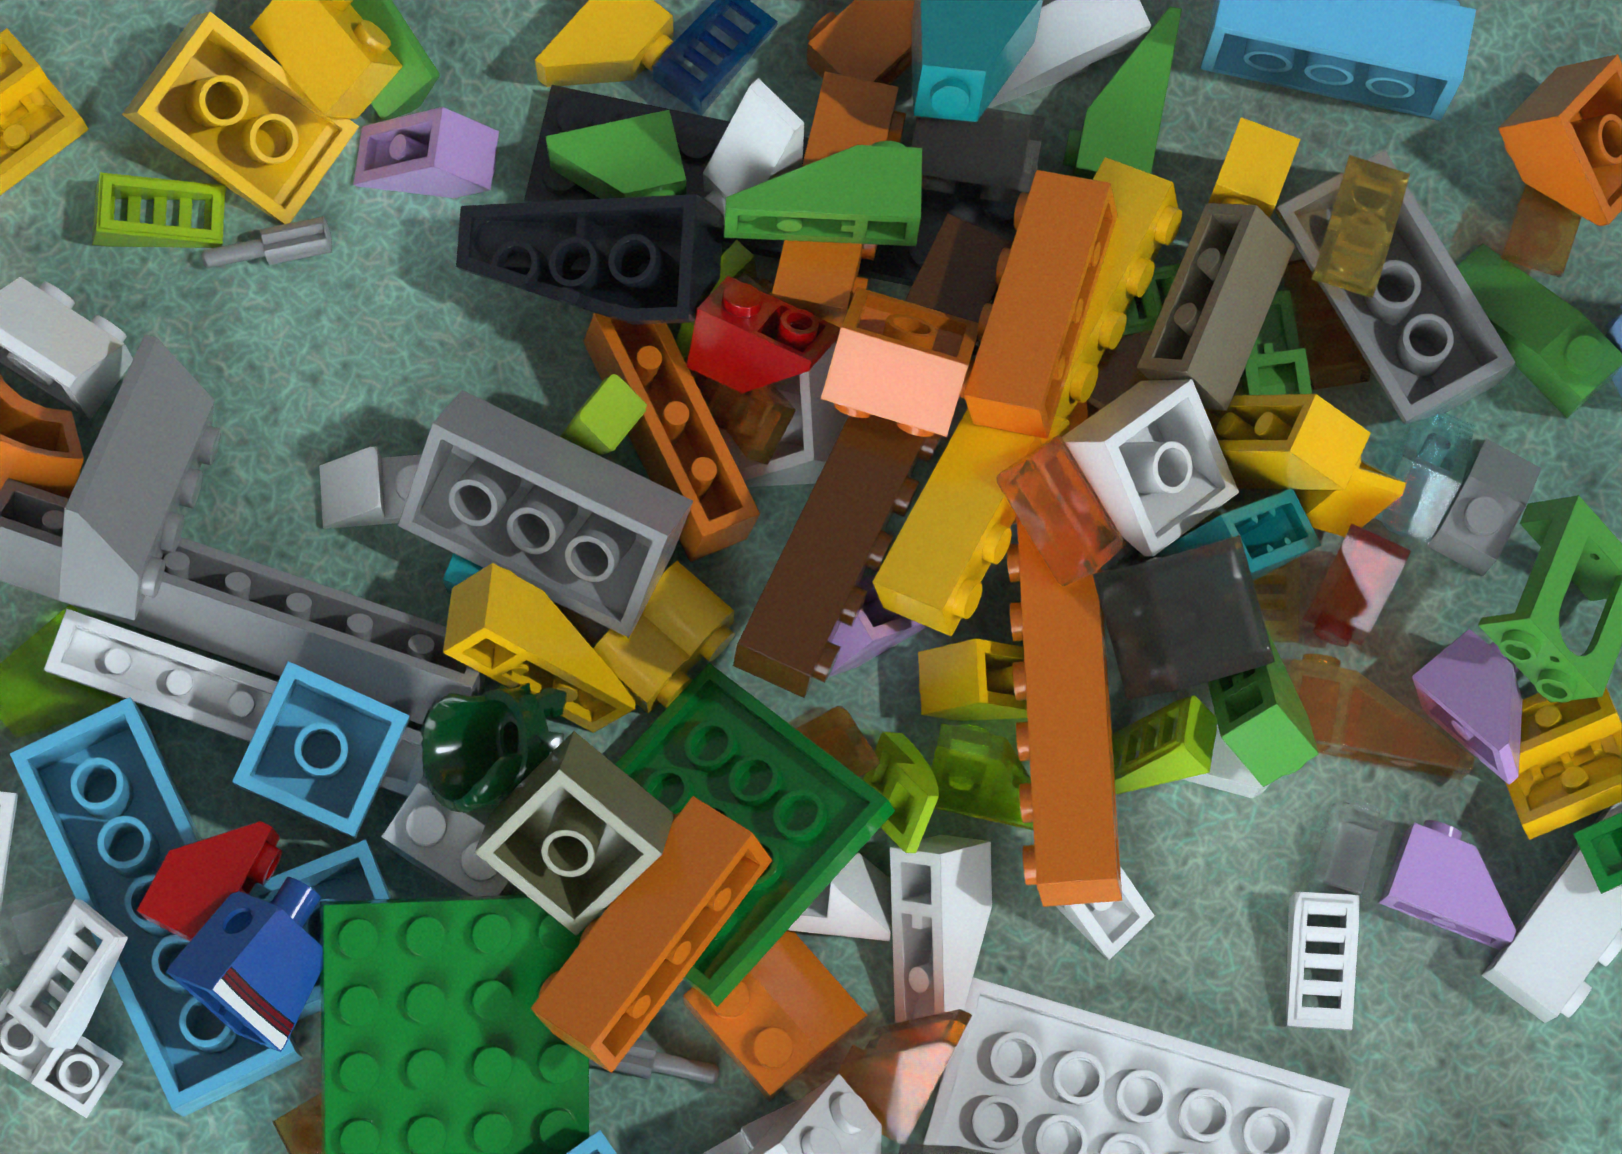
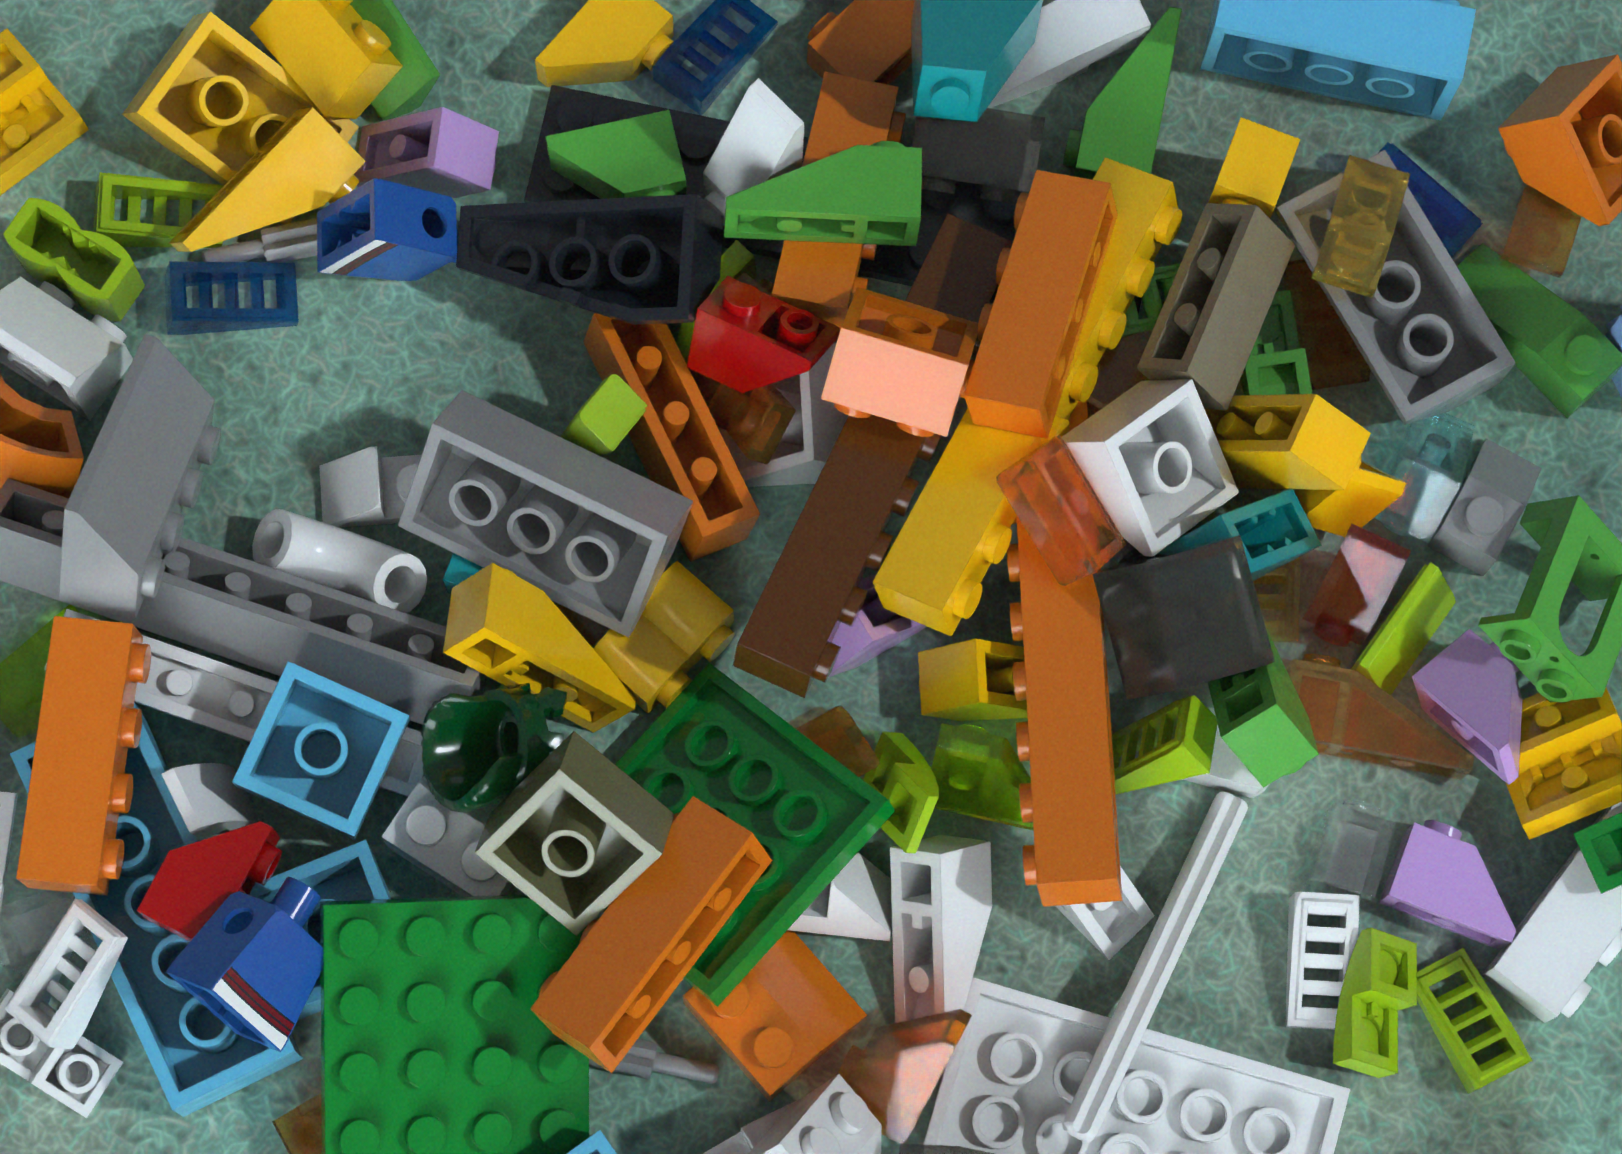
none -> lime brick [3,198,145,322]
none -> orange brick [16,616,151,896]
none -> white slope [161,763,260,840]
none -> clear blue slope [165,261,299,335]
none -> yellow slope [169,107,366,252]
none -> white cylinder [252,509,427,613]
none -> blue torso [317,178,459,281]
none -> white axle [1062,792,1248,1142]
none -> lime slope [1333,927,1417,1078]
none -> lime slope [1349,562,1456,700]
none -> clear blue slope [1379,142,1483,261]
none -> lime slope [1417,948,1533,1094]

